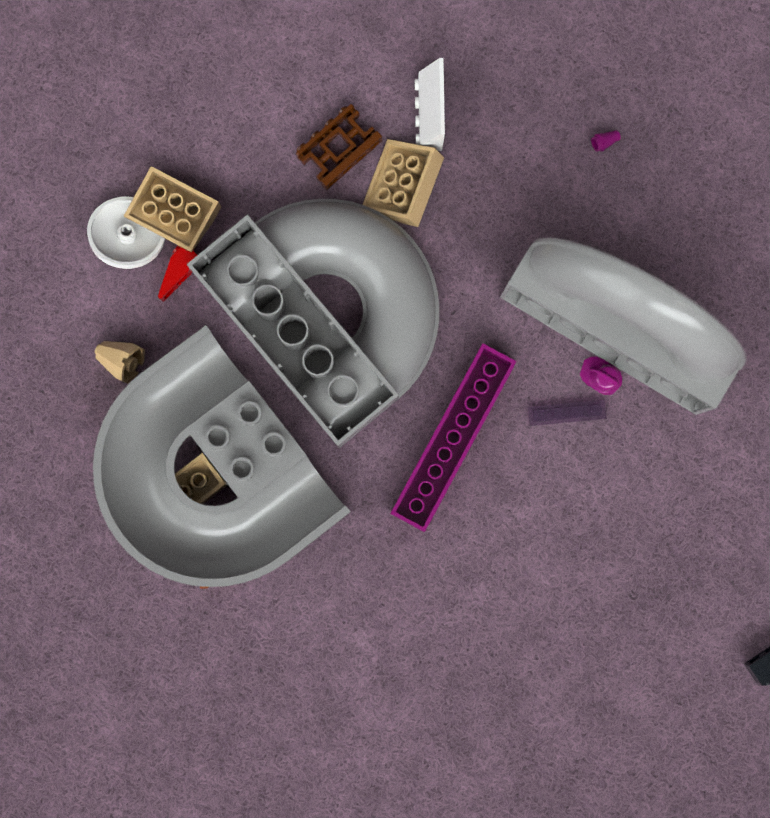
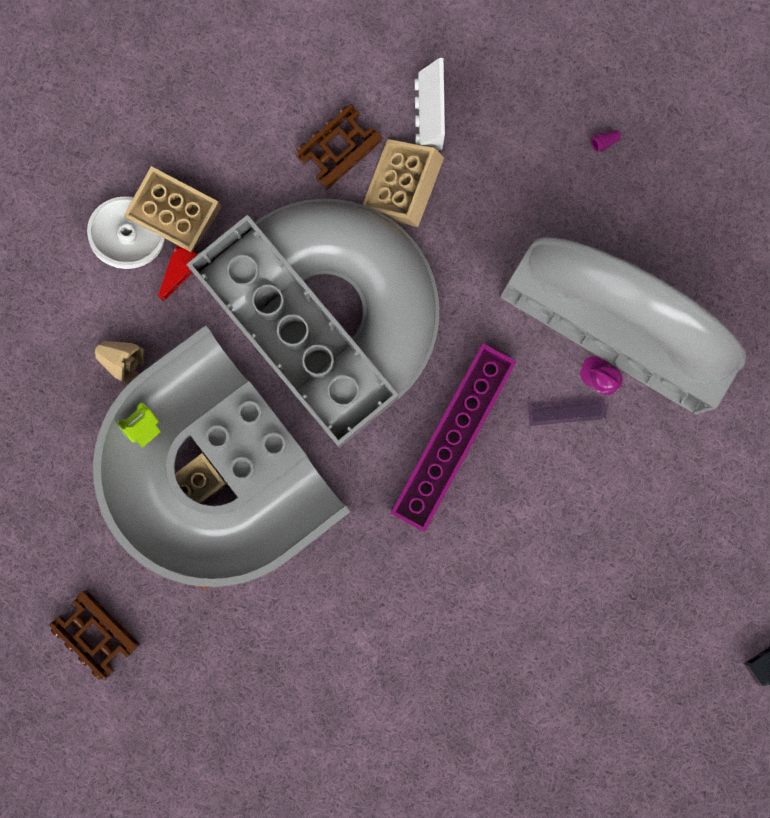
none -> reddish brown fence [49,590,140,681]
none -> lime piece [116,402,161,448]

